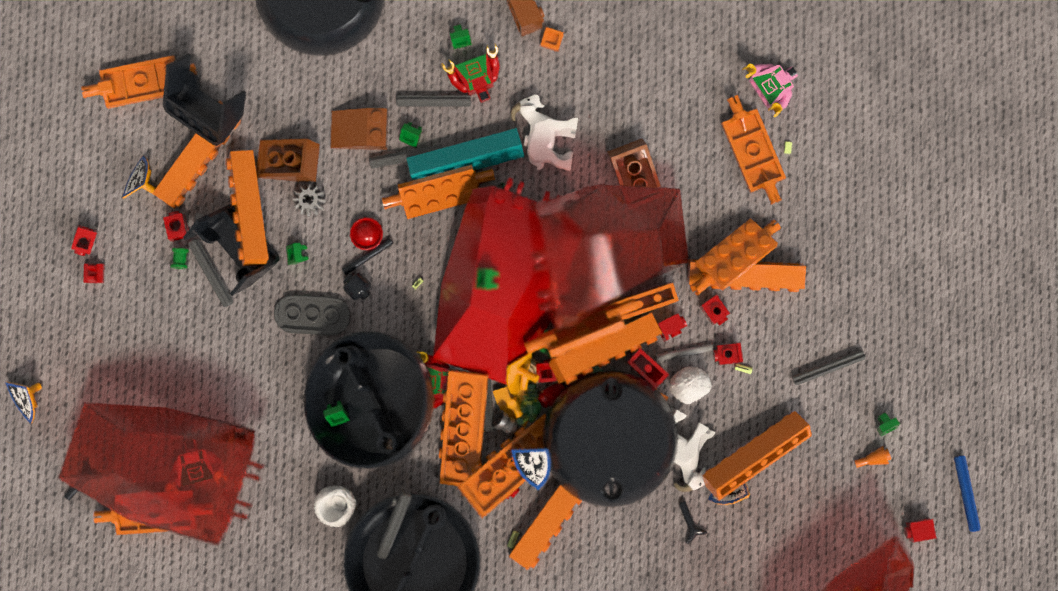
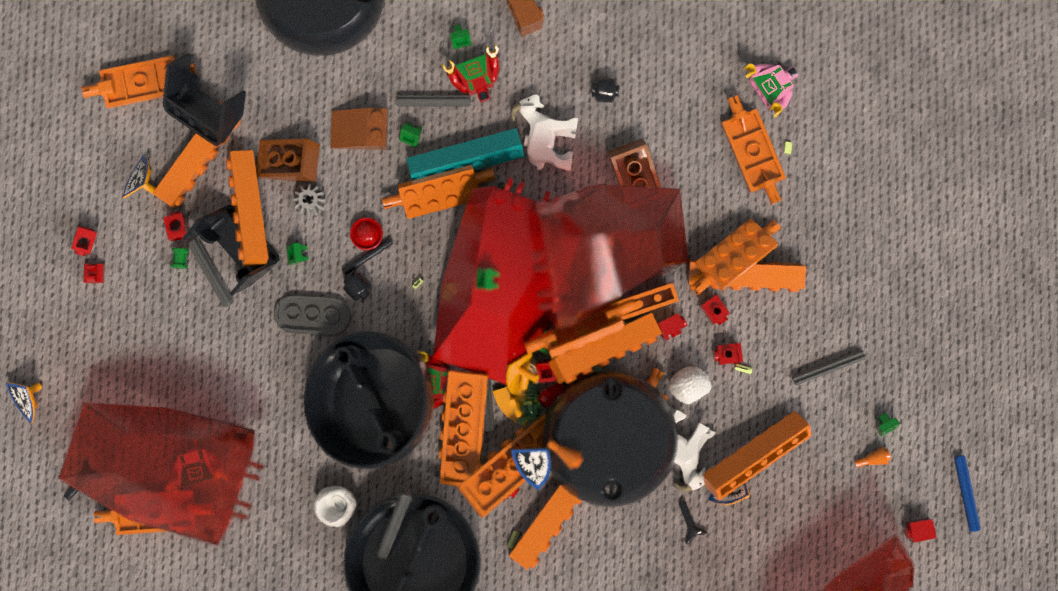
green tile [324,401,350,427] -> none
dark grey axle [369,144,443,169] -> none
flat silver wheel [491,410,519,436] -> none
orange plate [540,27,564,52] -> none
red slope [627,348,669,389] -> none
light grey bar [656,343,714,361] -> none
none -> orange cone [547,440,583,469]
none -> black head [592,77,619,103]

